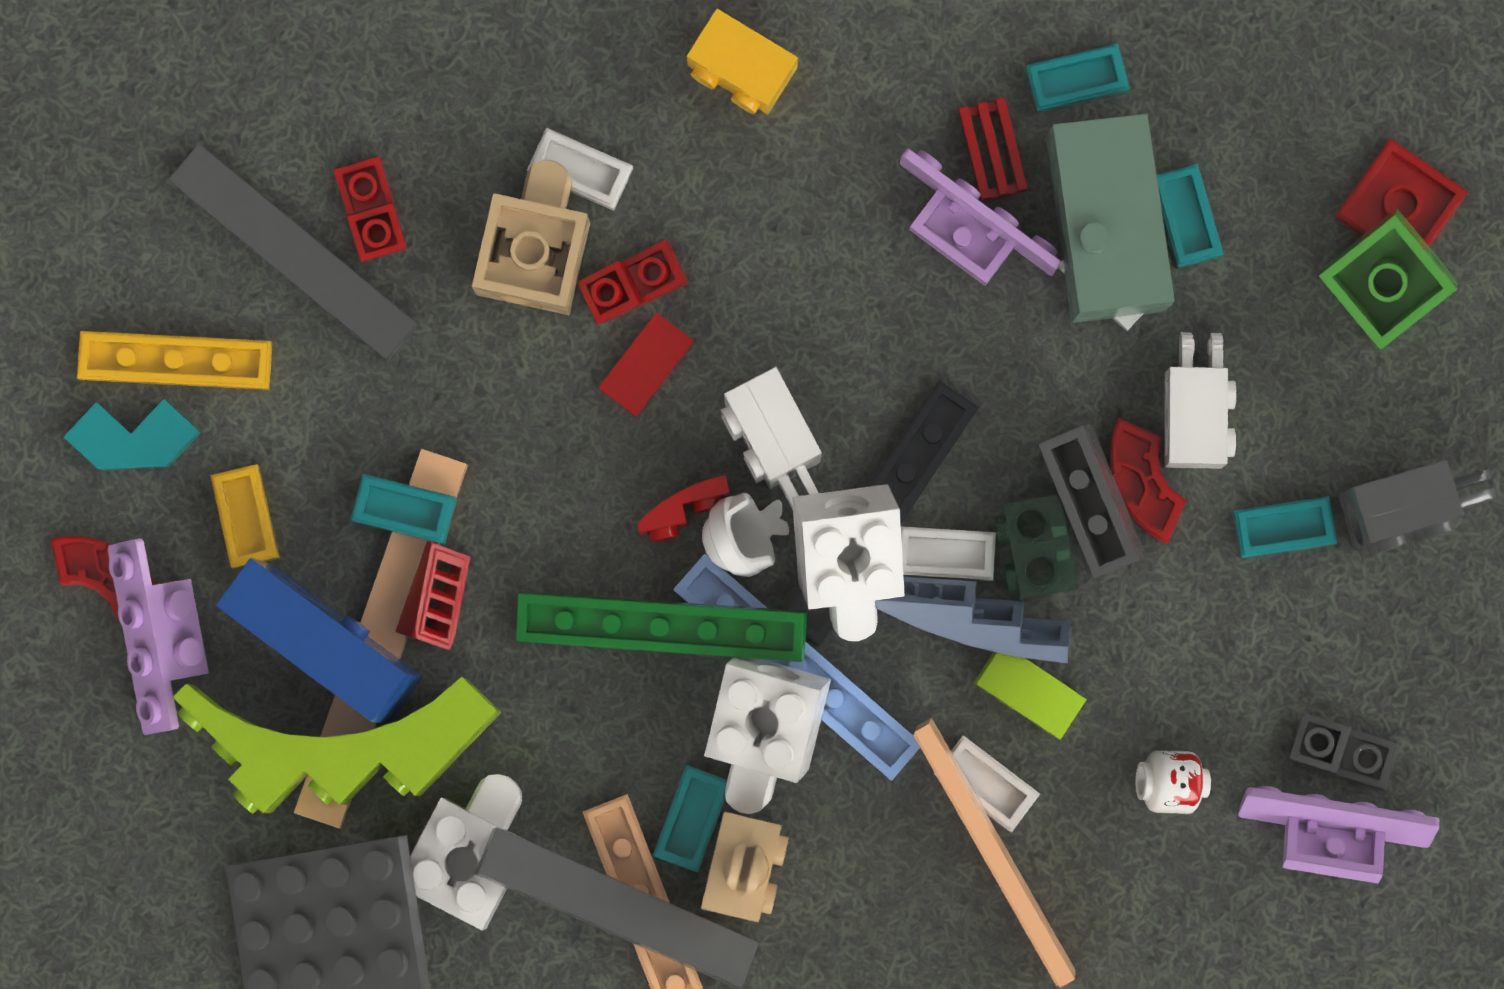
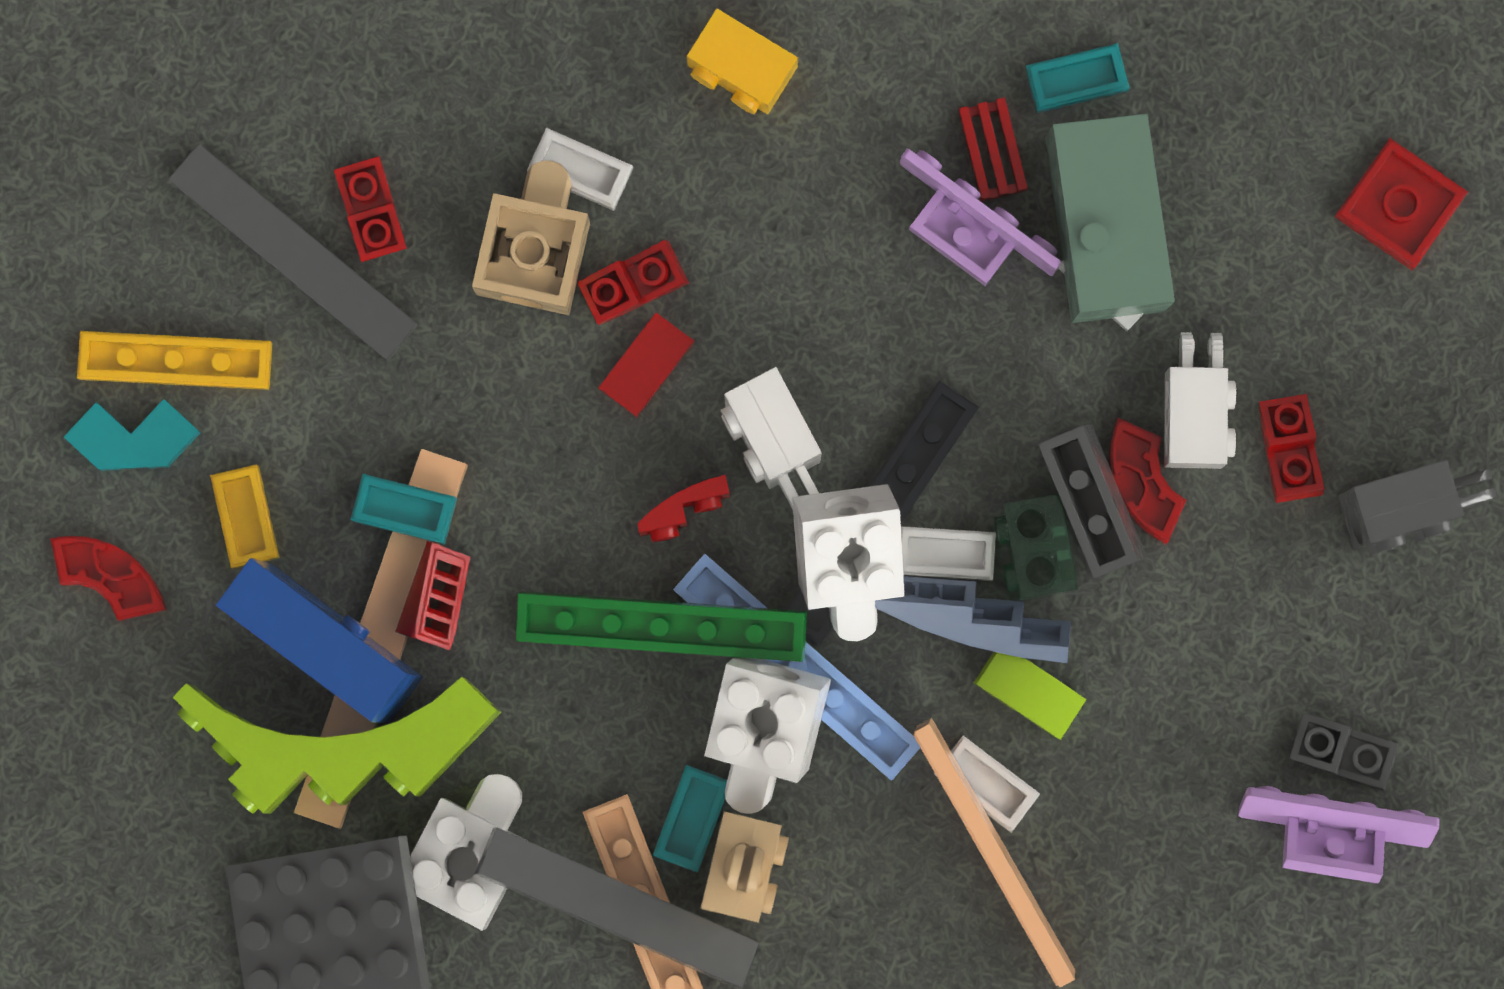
lavender bracket [108,538,209,735] -> none
white hat [702,493,789,577] -> none
white head [1135,750,1211,814] -> none
teal tile [1157,164,1224,269] -> none
teal tile [1233,496,1337,559] -> none
bright green brick [1319,208,1458,350] -> none
none -> red slope [1258,394,1325,503]

